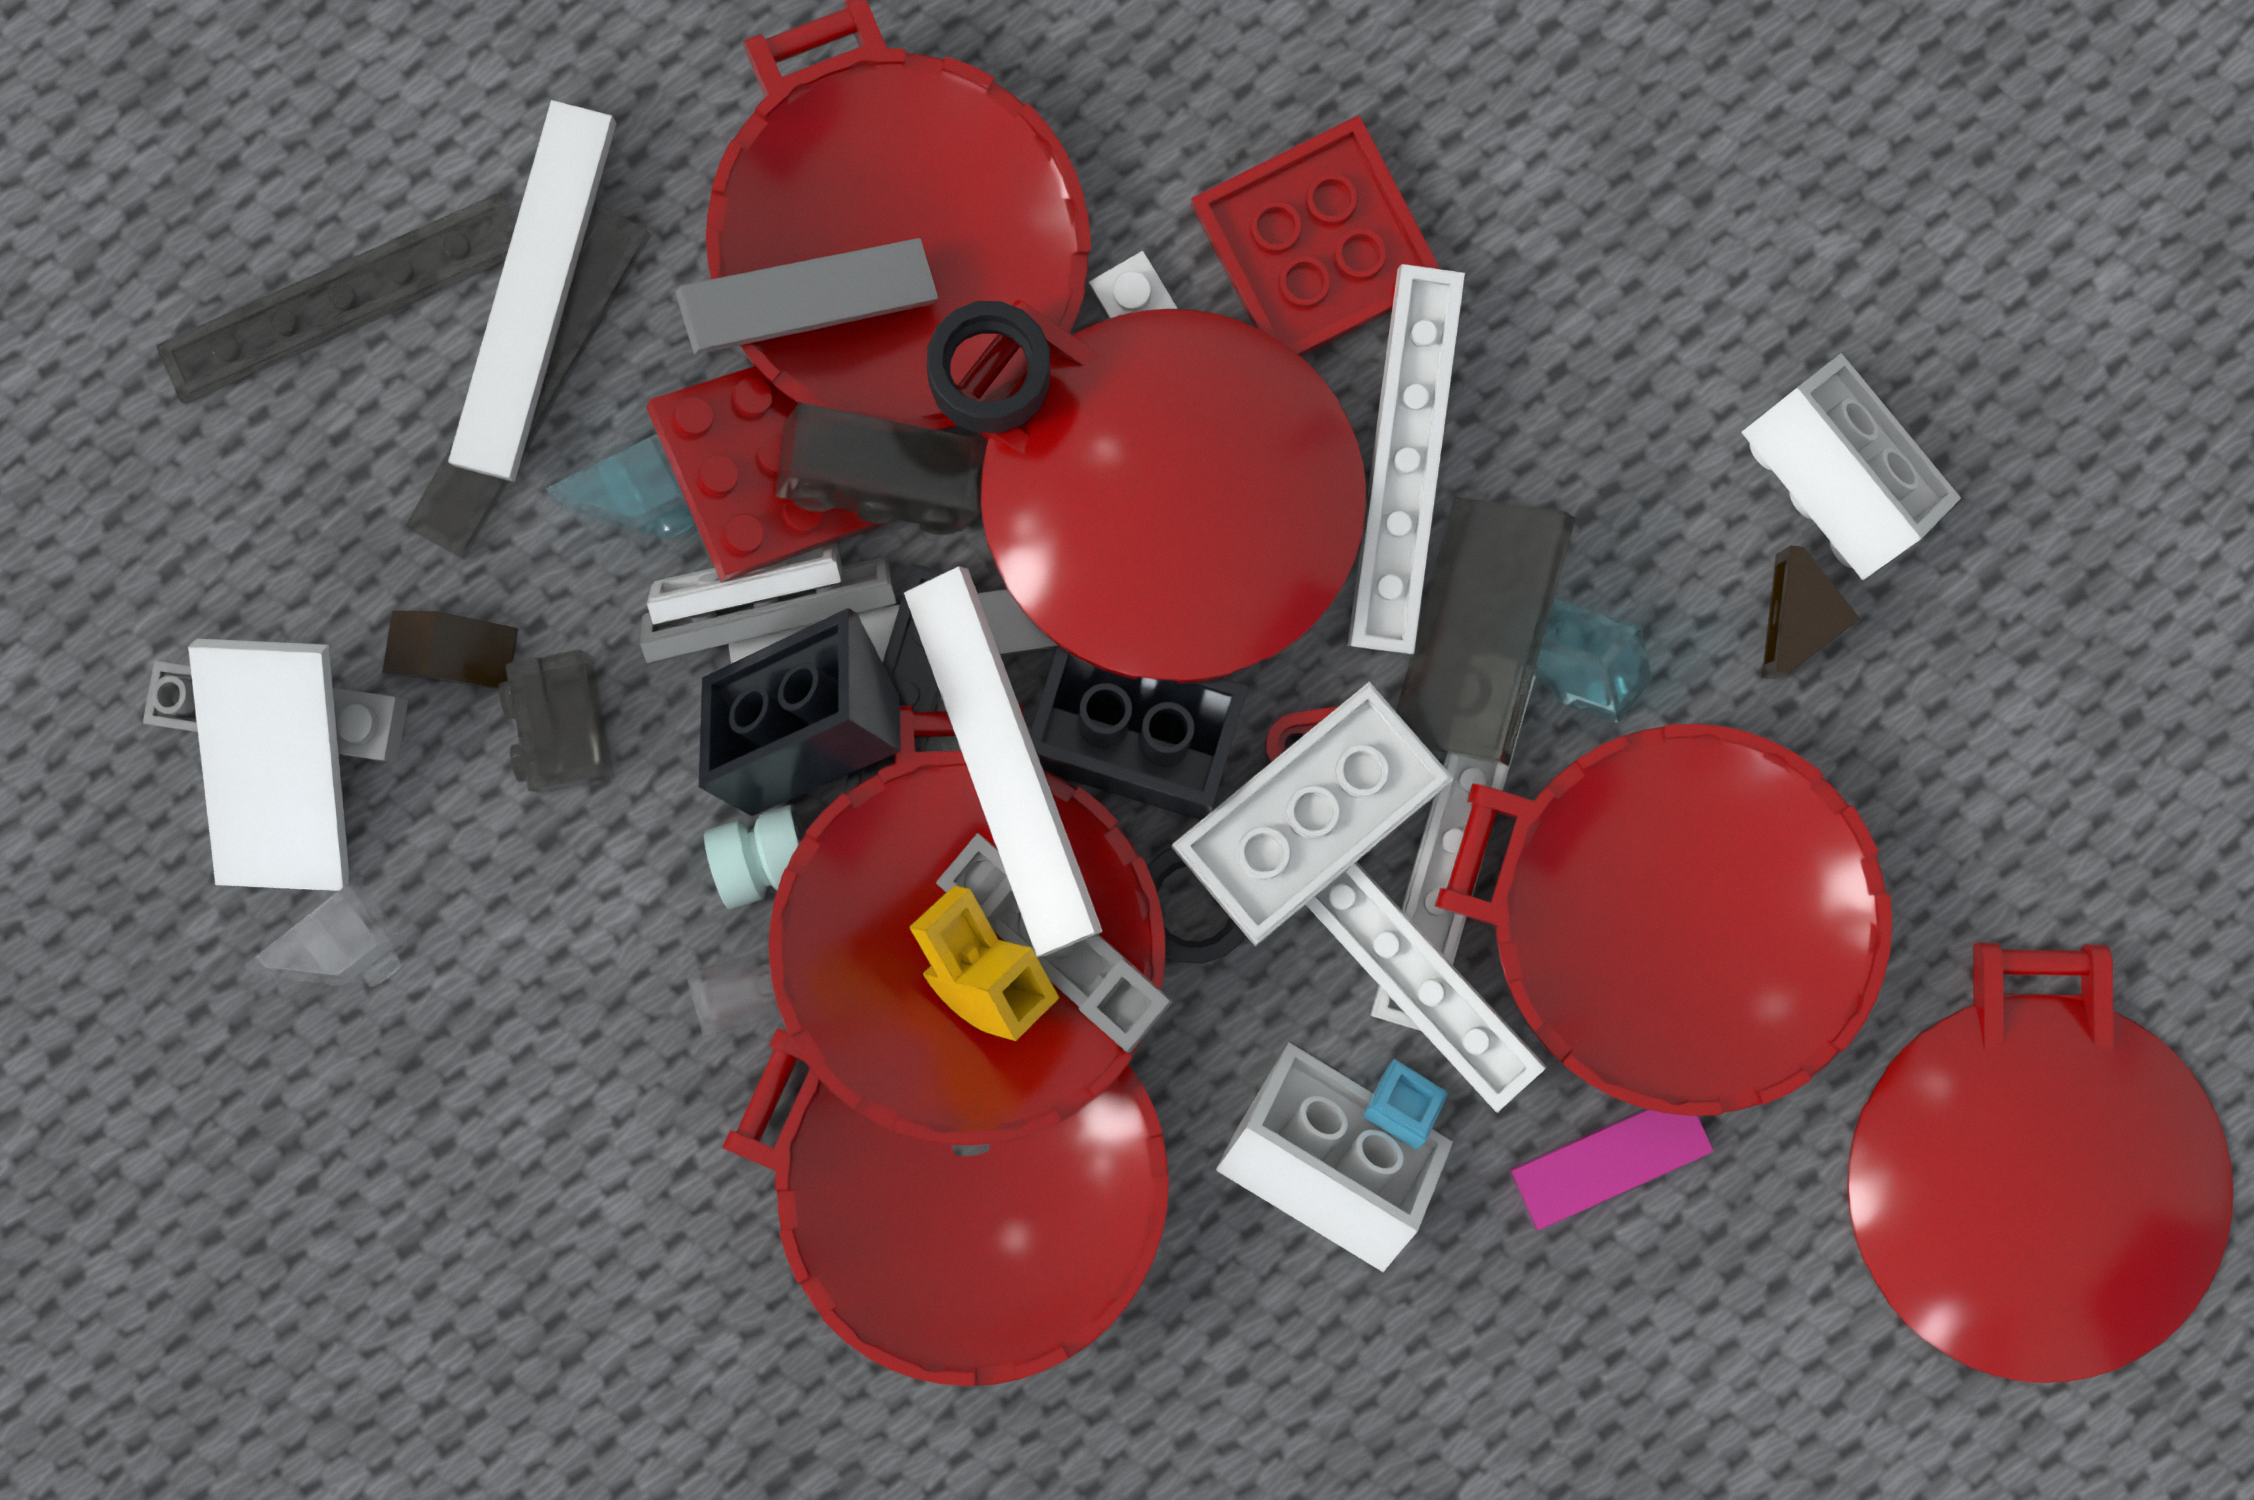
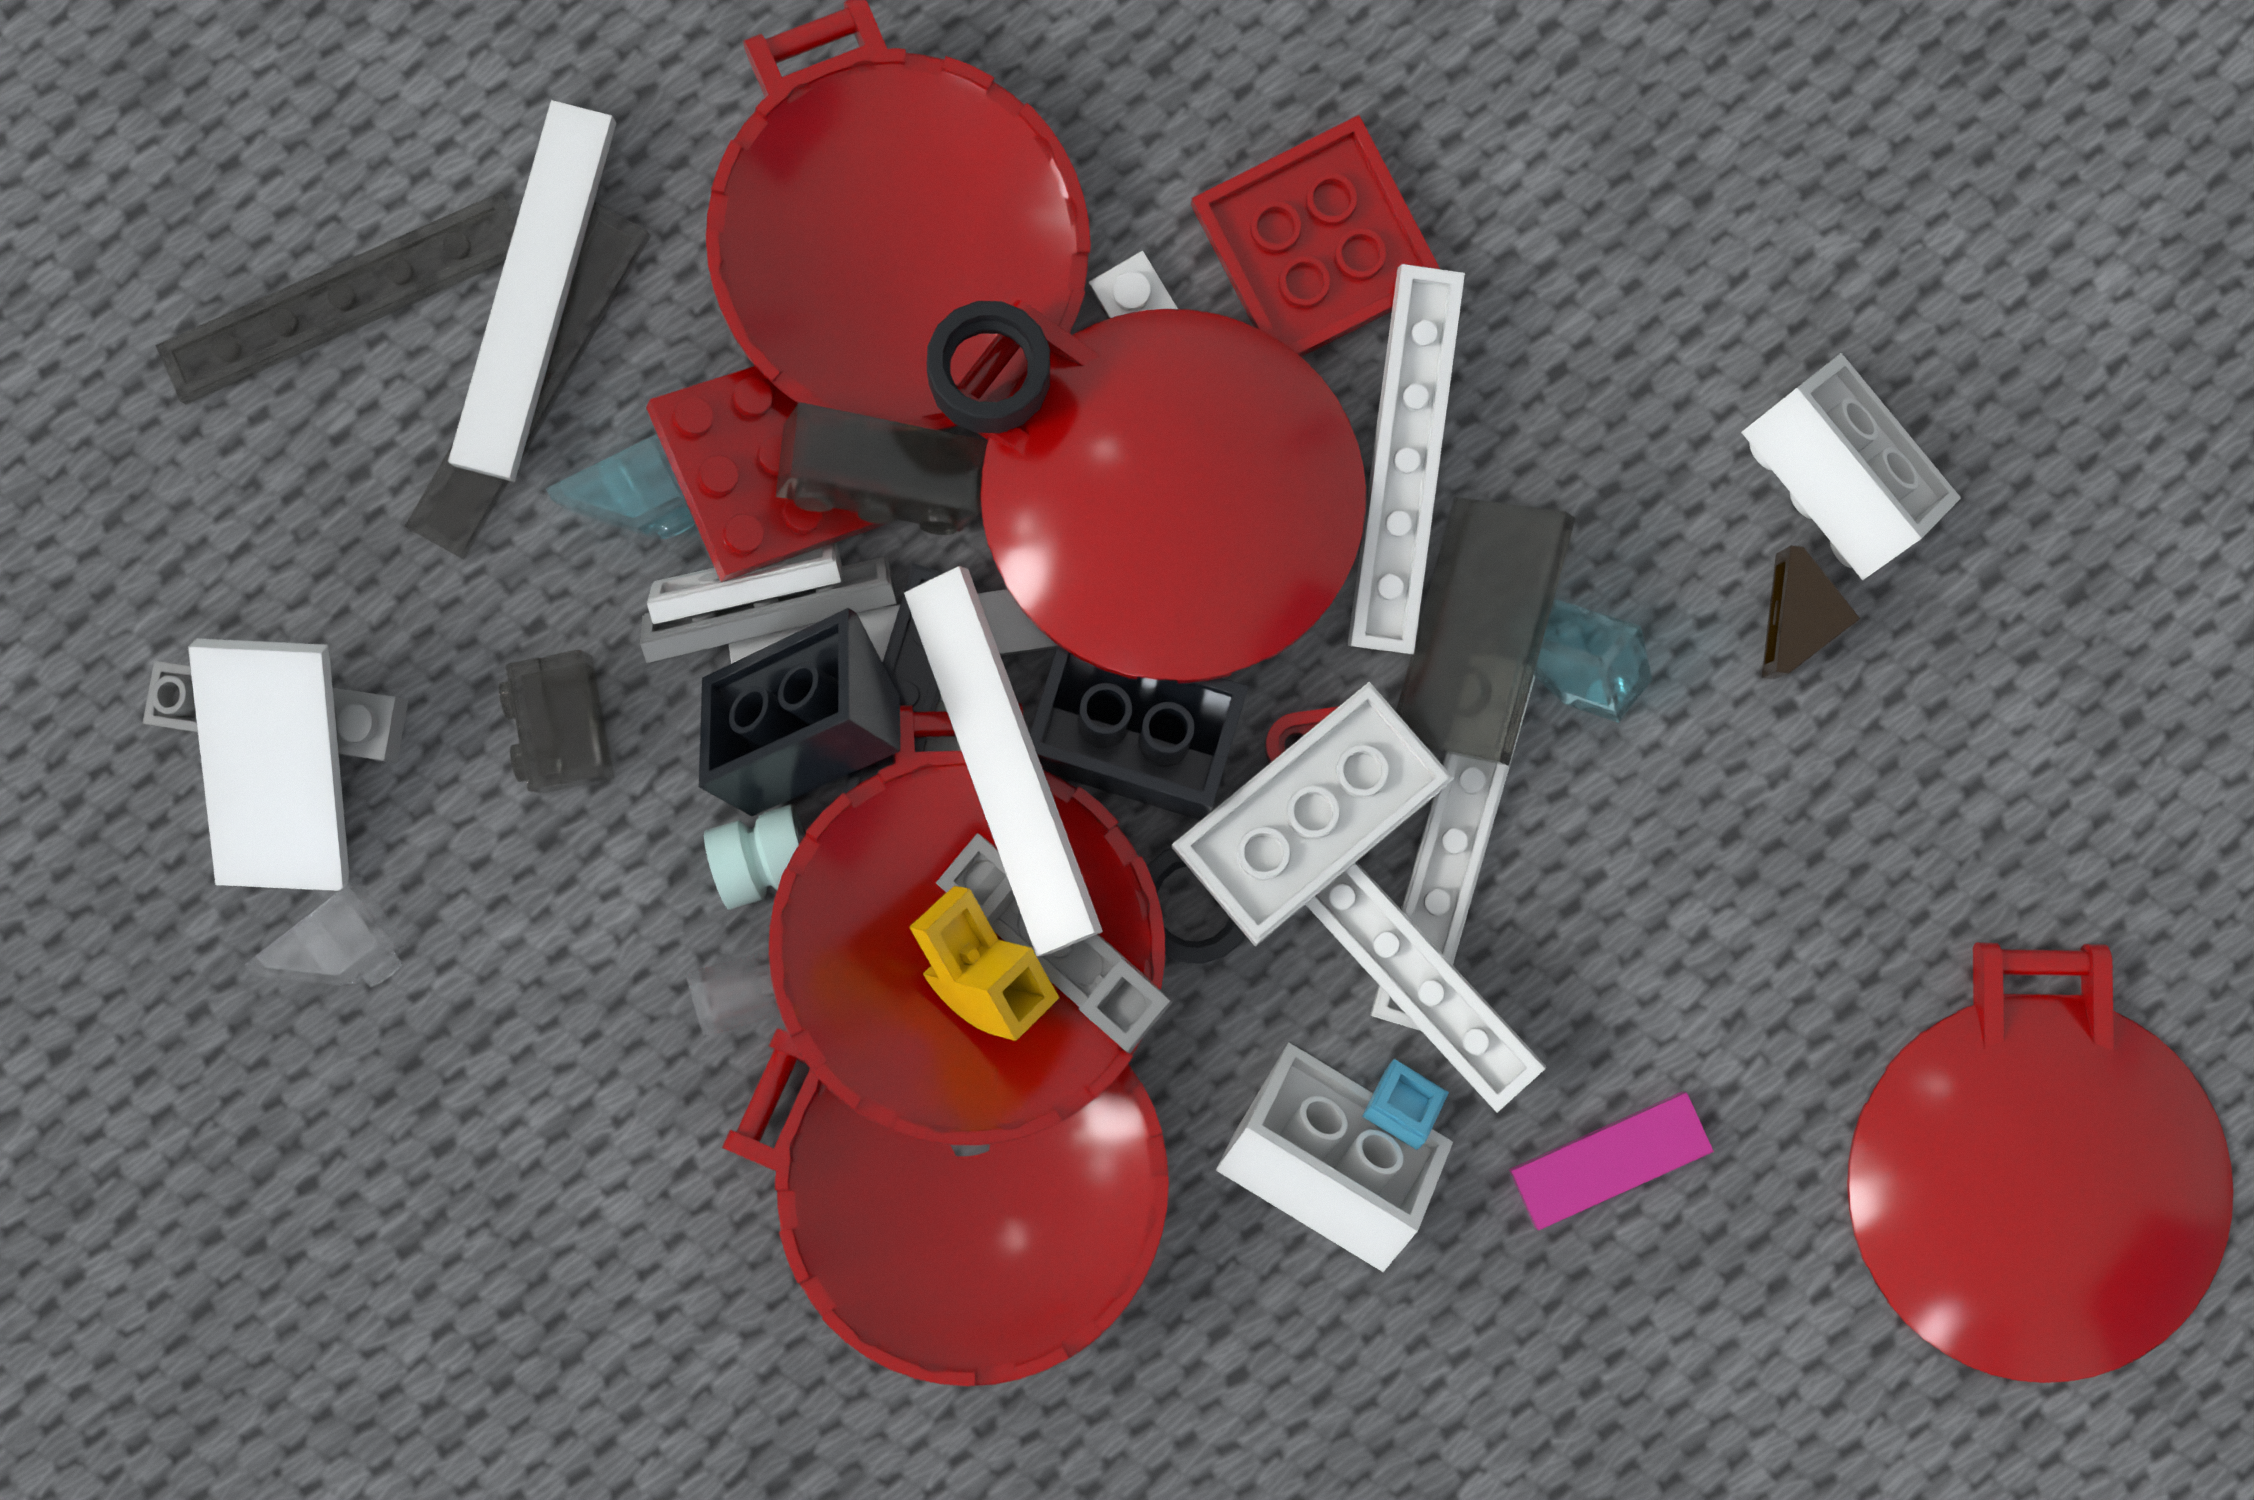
dark brown slope [382,611,518,691] -> none
light grey tile [675,238,938,355] -> none
red dish [1435,724,1892,1116] -> none

